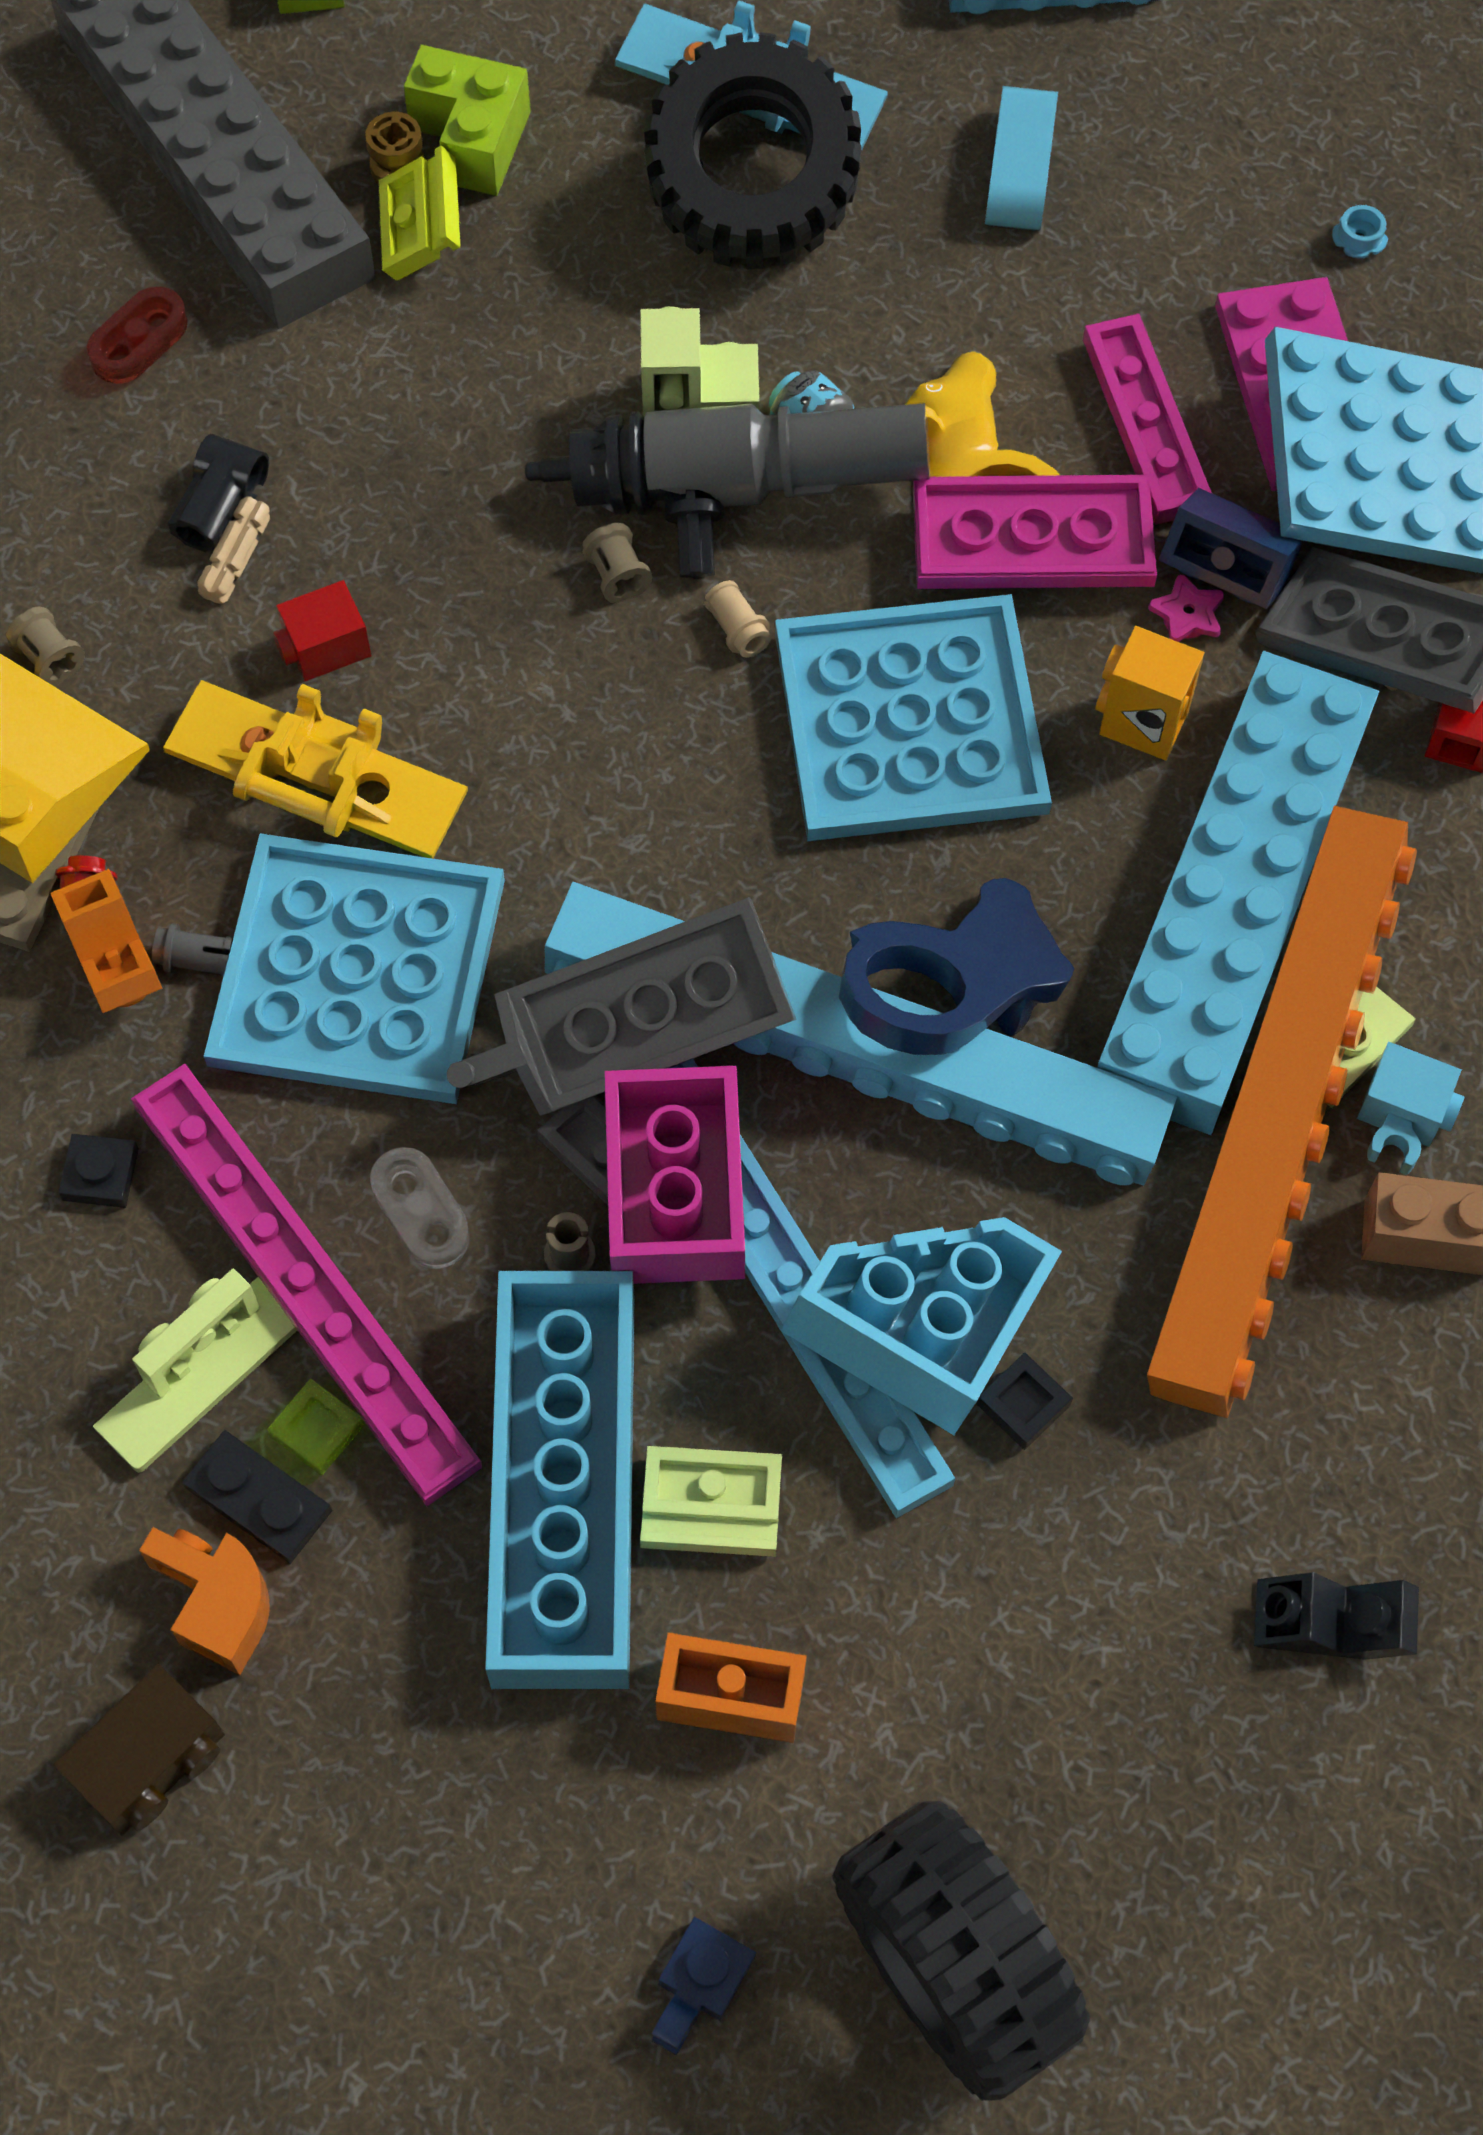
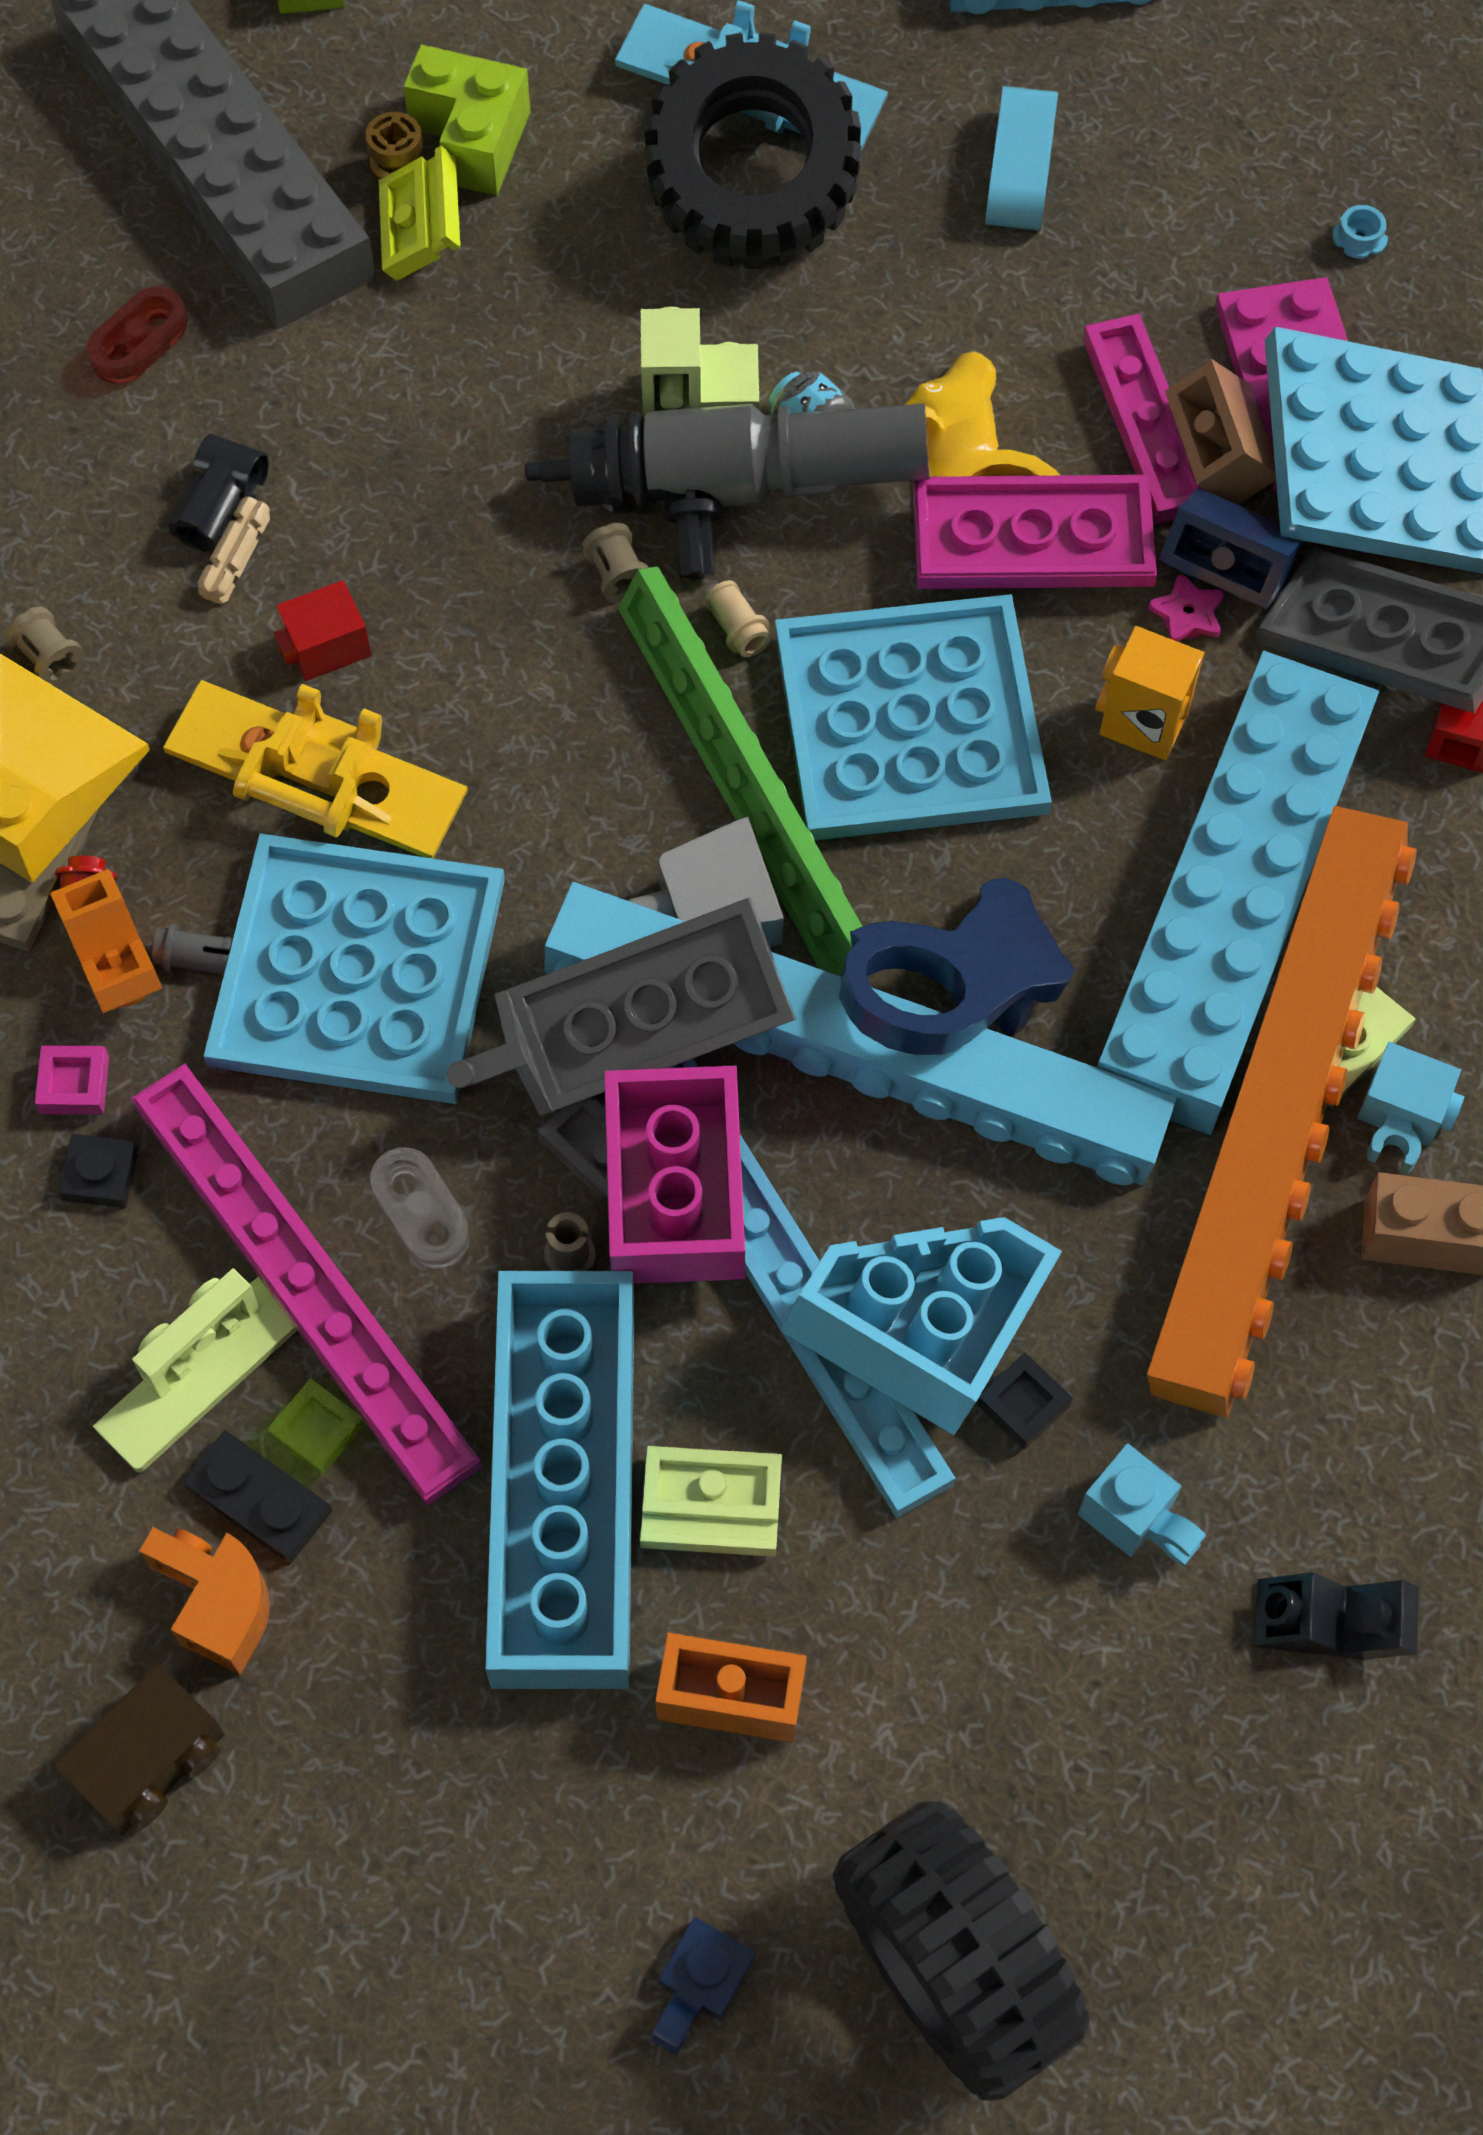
none -> dark pink plate [35,1046,109,1115]
none -> bright green plate [618,567,863,977]
none -> light grey torso [629,817,784,947]
none -> medium azure brick [1078,1443,1206,1567]
none -> medium nougat brick [1165,359,1276,505]

